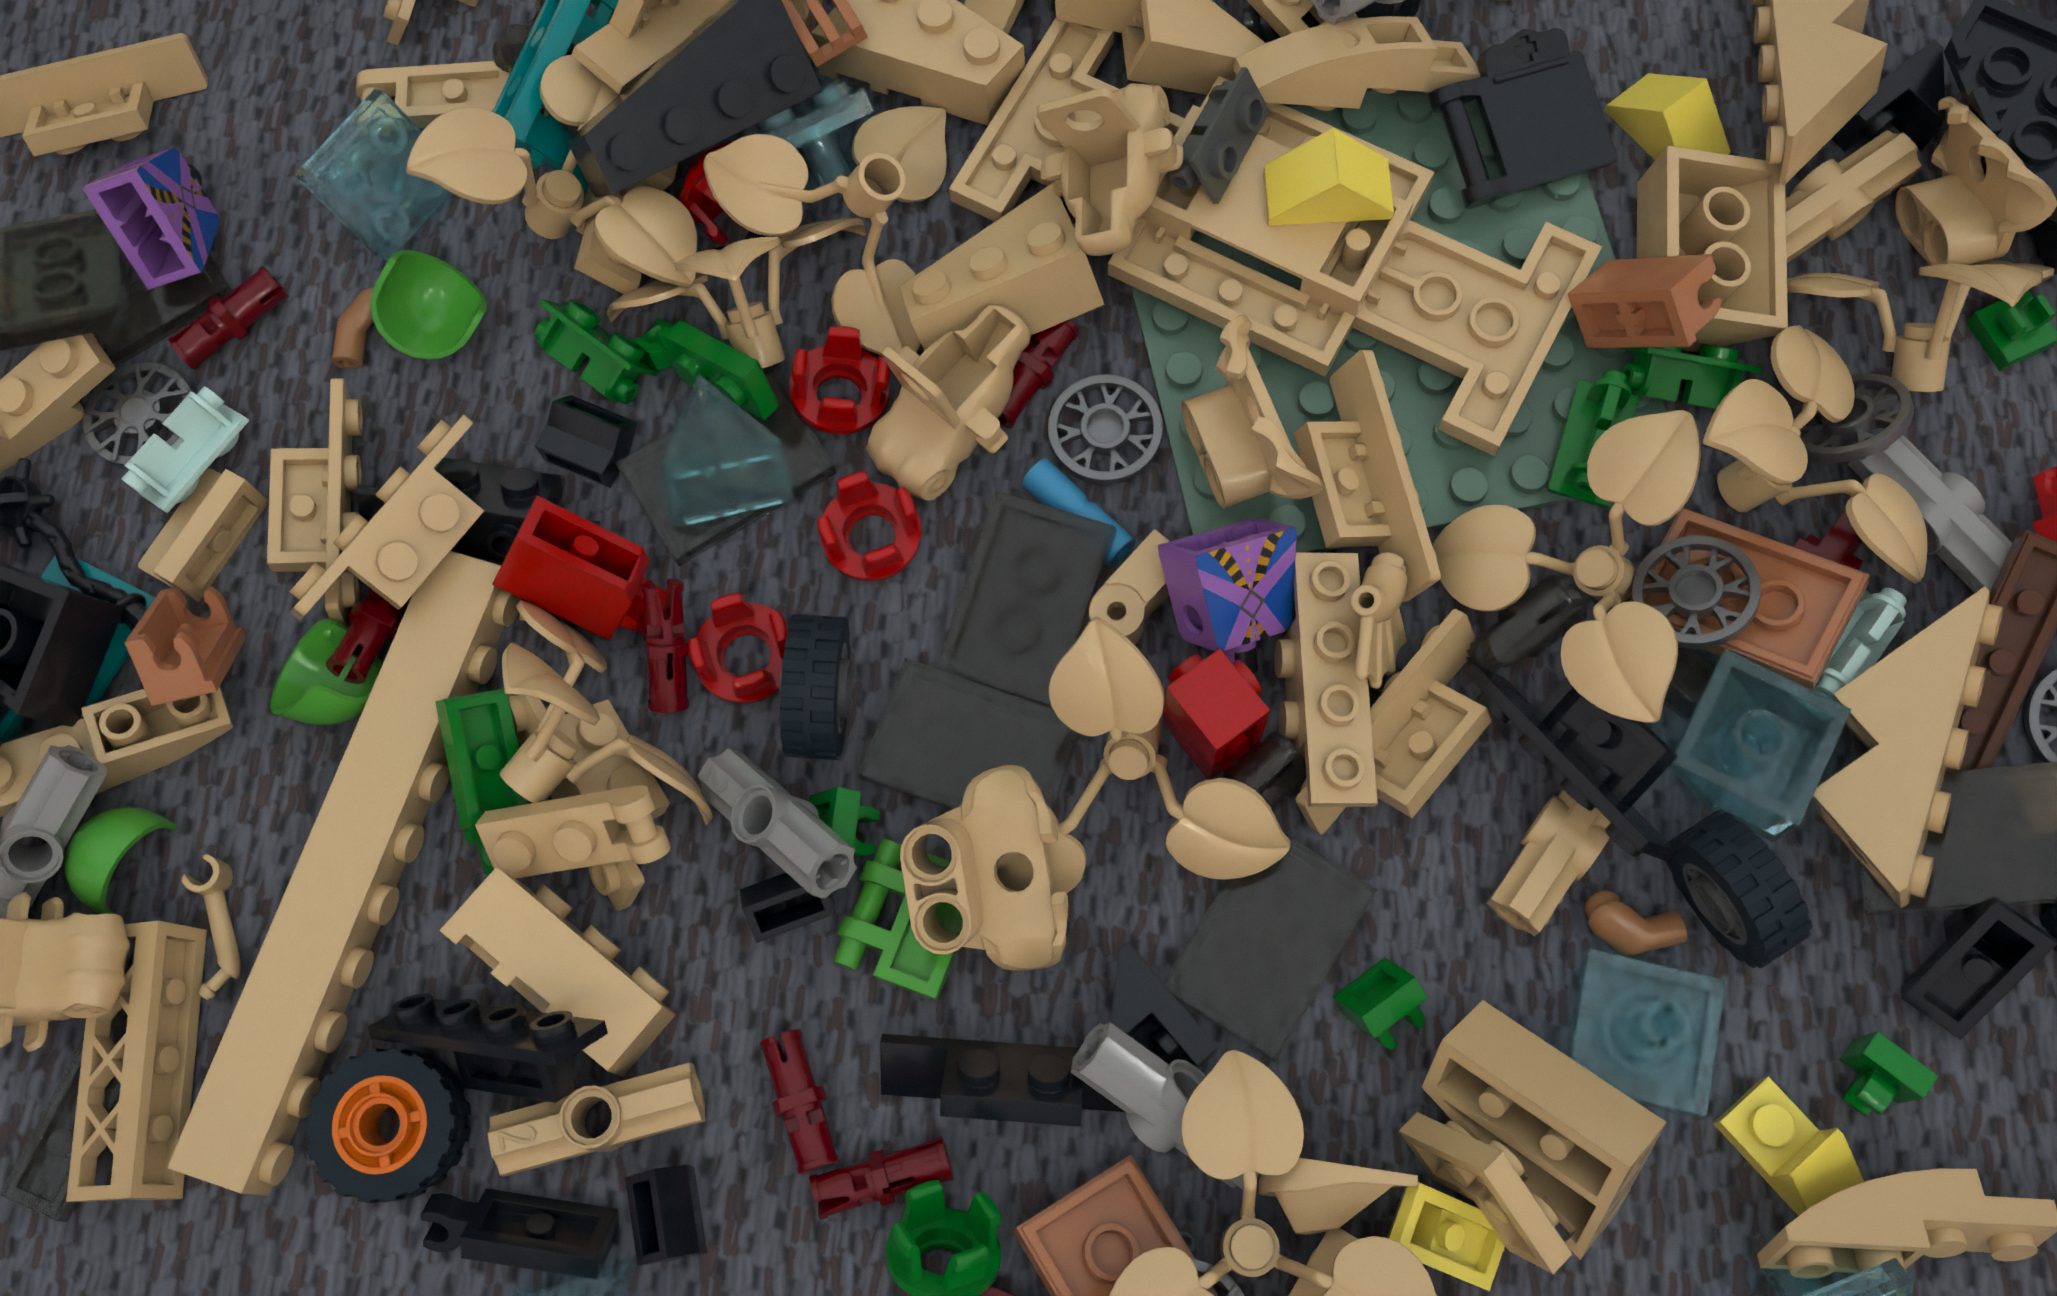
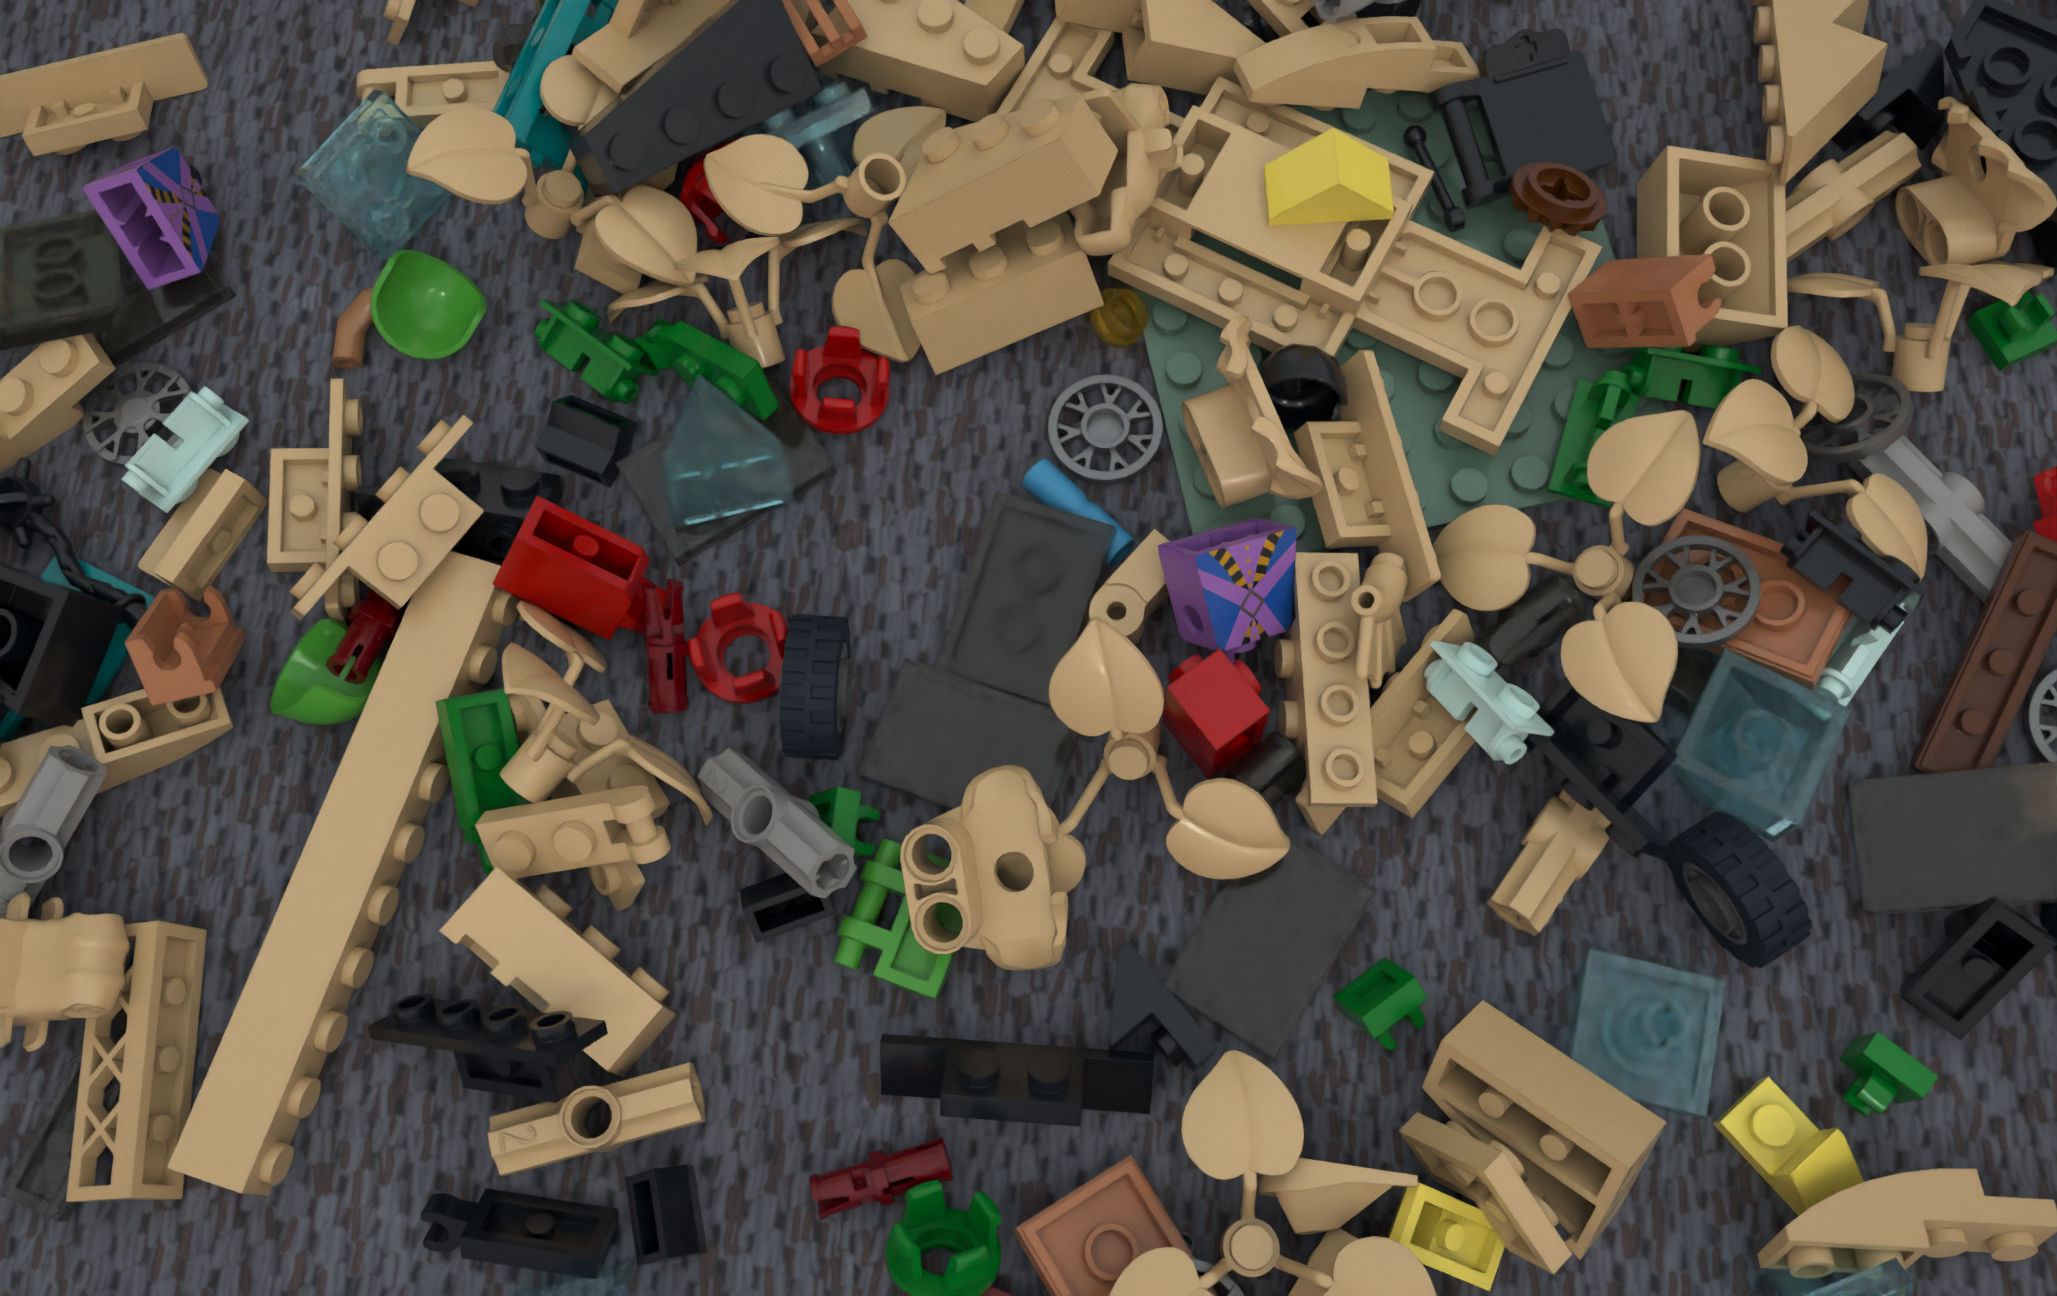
bright green helmet [64,806,178,915] -> none
dark red pin [167,266,289,370] -> none
tan piece [182,854,242,1000] -> none
black wheel [305,1048,471,1203] -> none
dark red pin [759,1029,840,1175] -> none
red piece [817,471,922,582] -> none
tan piece [866,305,1031,501] -> none
dark red pin [1000,319,1079,429] -> none
light grey piece [1071,1022,1259,1190] -> none
dark grey hinge [1170,67,1270,204] -> none
medium nougat arm [1584,890,1687,956] -> none
light yellow slope [1604,73,1731,160] -> none
tan slope [1810,586,2003,908] -> none
none -> tan wedge [888,93,1118,275]
none -> clear yellow plate [1090,288,1148,348]
none -> black hair [1257,343,1348,428]
none -> black hinge [1403,125,1465,233]
none -> light aqua hinge [1424,640,1555,764]
none -> reddish brown gear [1508,162,1607,236]
none -> black hinge [1780,509,1925,634]

